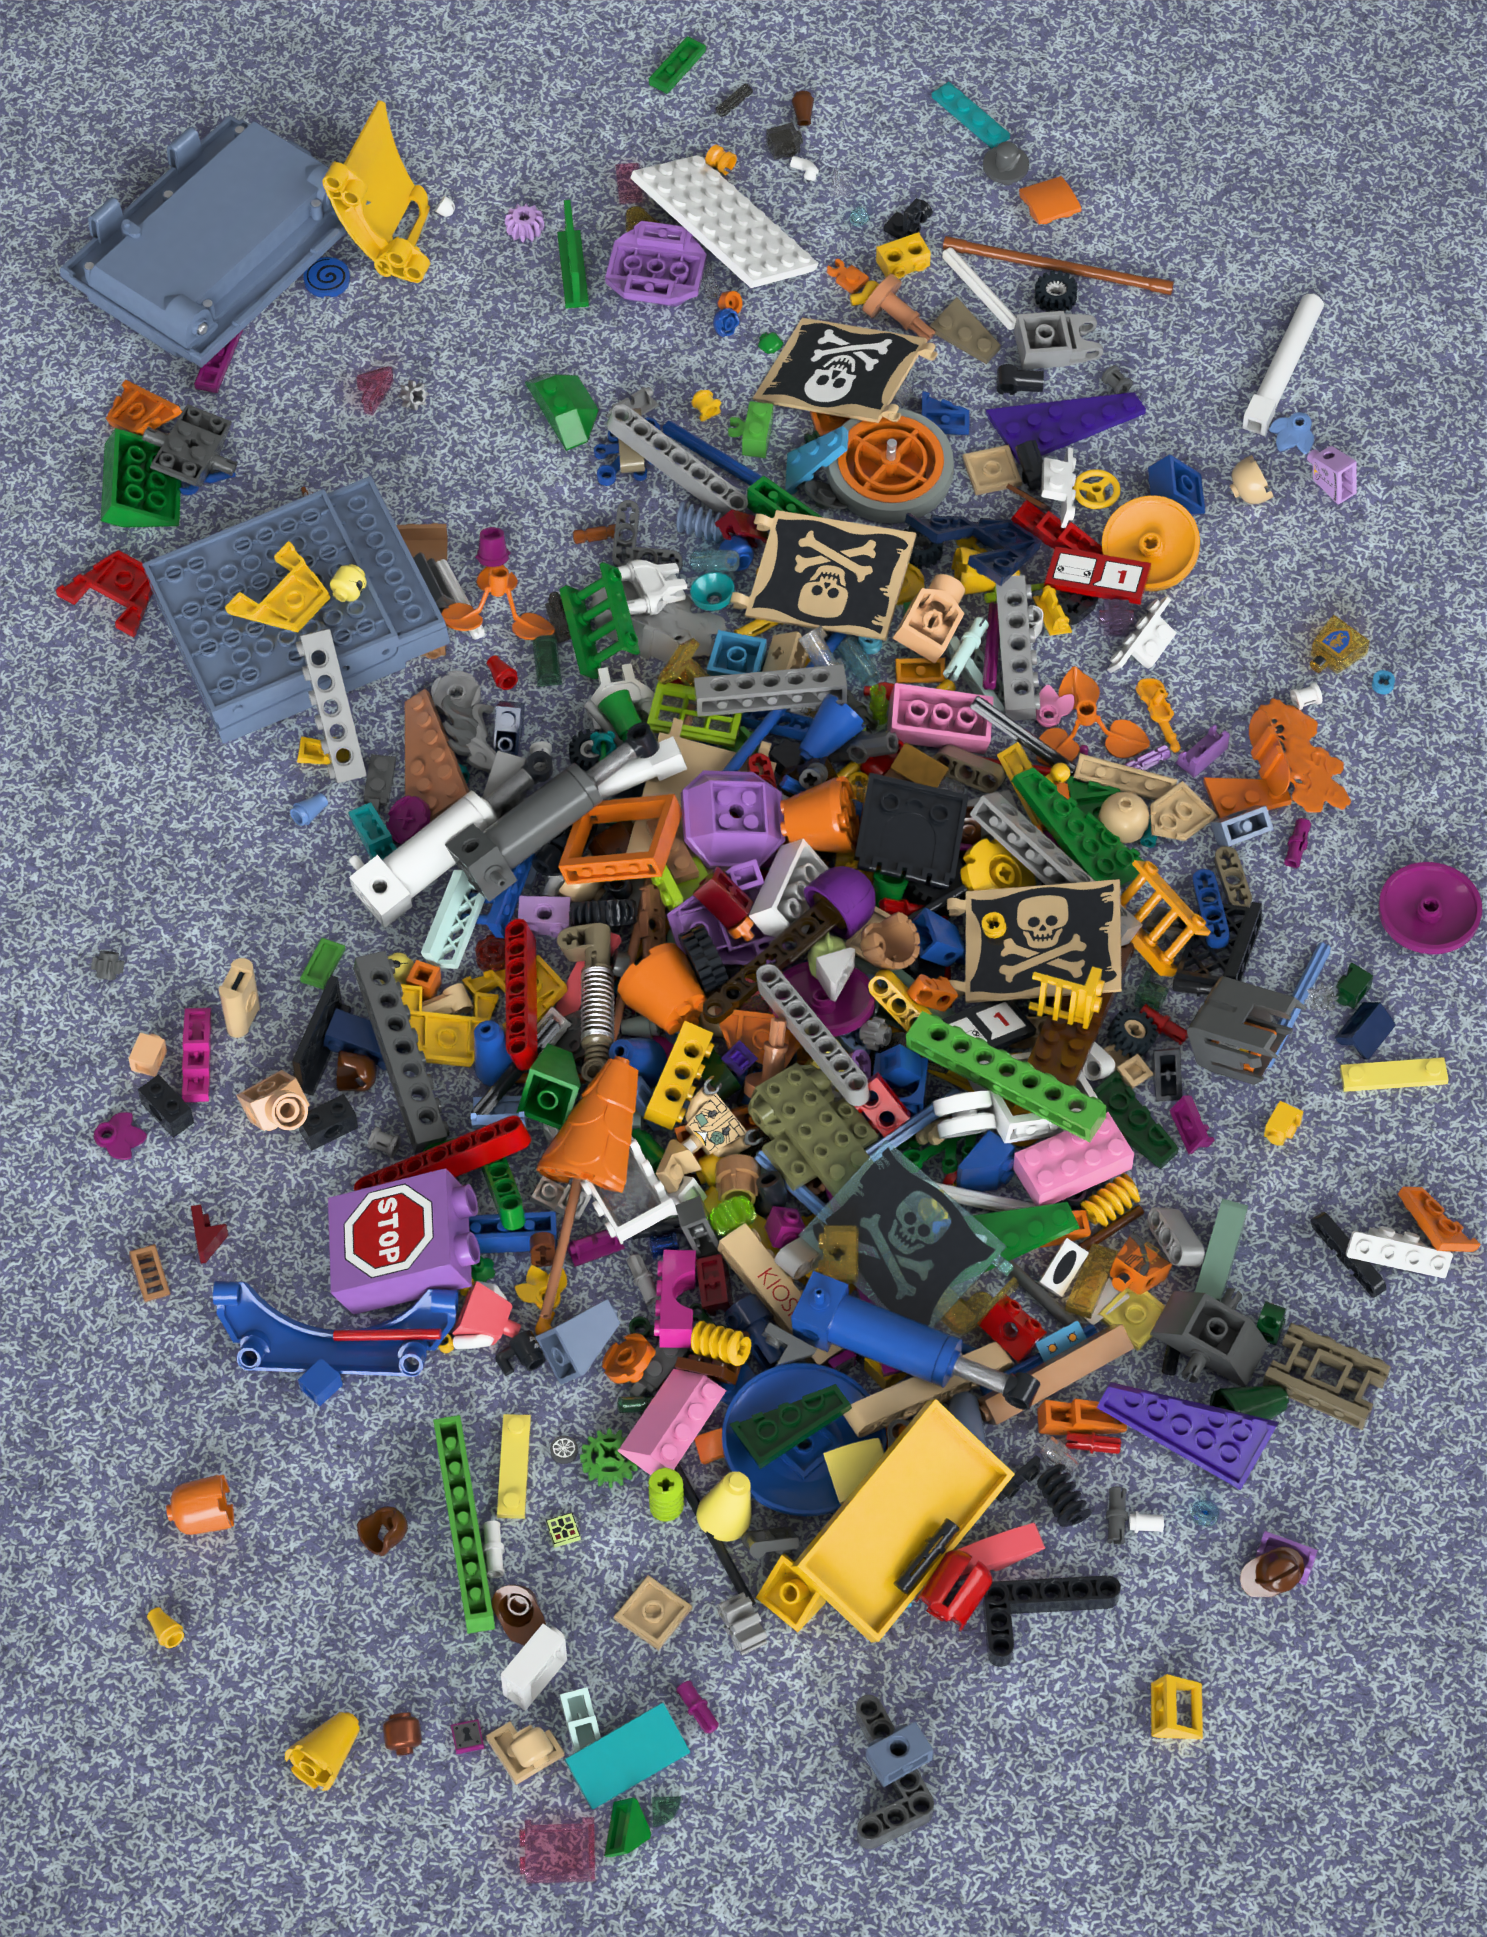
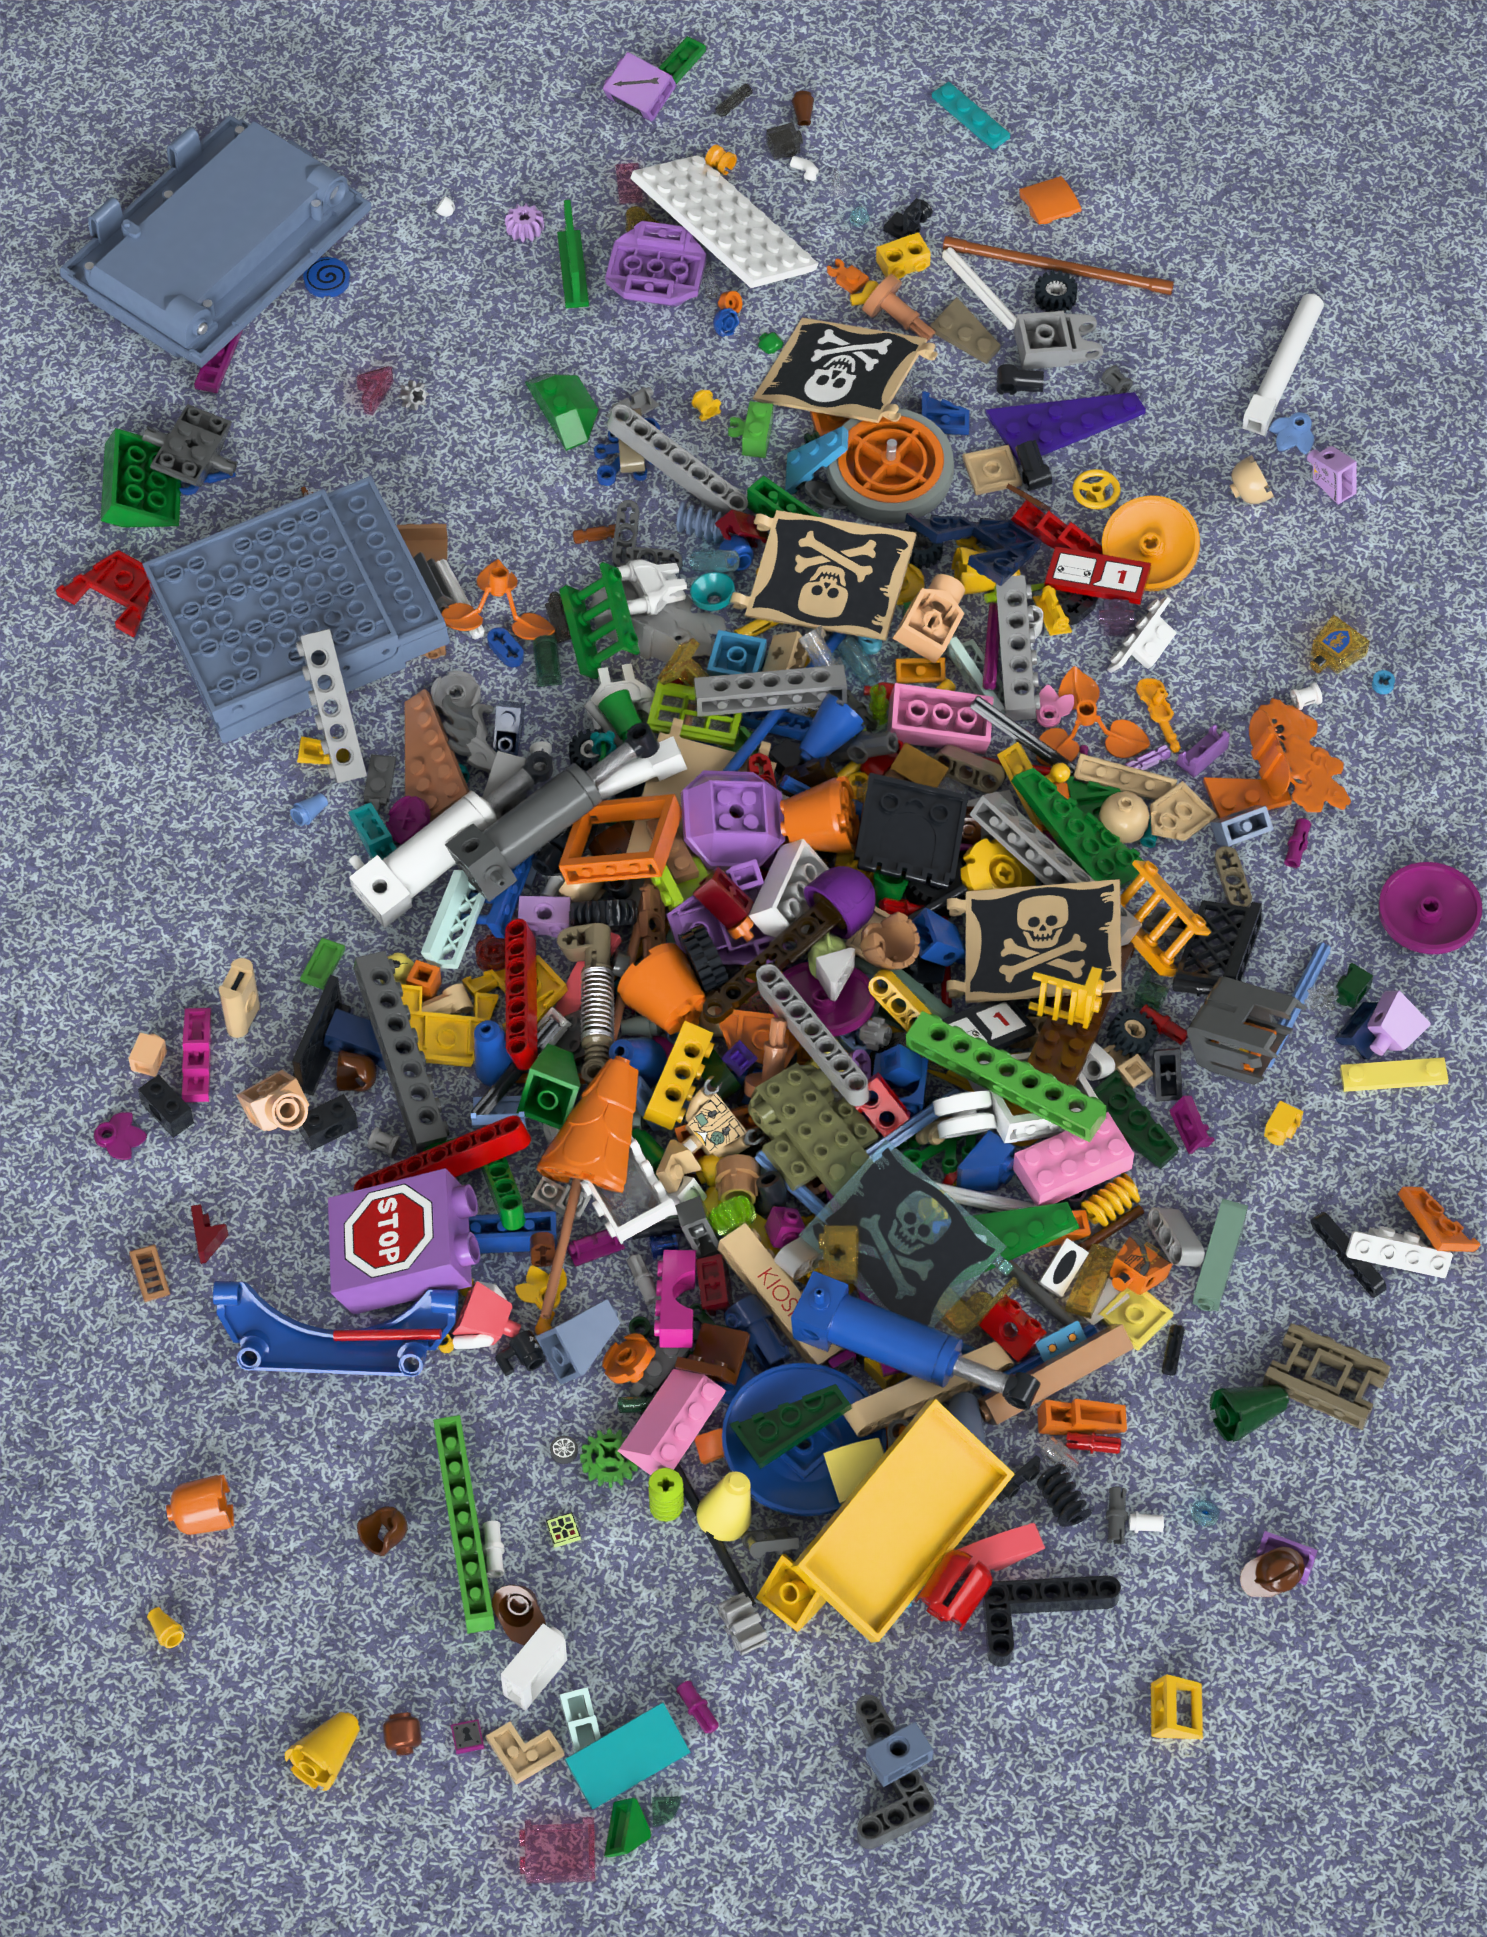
dark grey gear [91,951,124,980] -> none
orange wing [106,379,182,436] -> none
yellow wing [225,541,330,632] -> none
blue panel [298,1359,343,1407] -> none
yellow panel [322,100,431,283] -> none
light yellow head [330,564,367,602] -> none
green plant [471,1256,495,1282] -> none
magenta piece [475,527,511,567] -> none
red cone [486,655,518,690] -> none
light yellow plate [497,1414,531,1519] -> none
tan head [511,1725,553,1769] -> none
tan tile [614,1575,692,1651] -> none
blue axle [662,421,762,486] -> none
yellow piece [691,1321,751,1366] -> none
dark grey slope [761,1322,817,1367] -> none
dark grey bush [799,763,828,790] -> none
black pin [893,1518,960,1594] -> none
orange leg [907,974,959,1012] -> none
light aqua pin [943,617,989,682] -> none
yellow bush [982,912,1007,939] -> none
dark grey plate [983,141,1029,186] -> none
white bracket [1041,447,1076,528] -> none
dark purple wing [1096,1382,1279,1490] -> none
blue slope [1148,454,1205,514] -> none
dark grey slope [1150,1288,1269,1387] -> none
blue beam [1193,869,1229,949] -> none
dark green leg [1257,1301,1287,1346] -> none
none -> blue beam [487,627,524,668]
none -> medium lavender brick [603,52,677,122]
none -> lavender torso [1367,991,1431,1056]

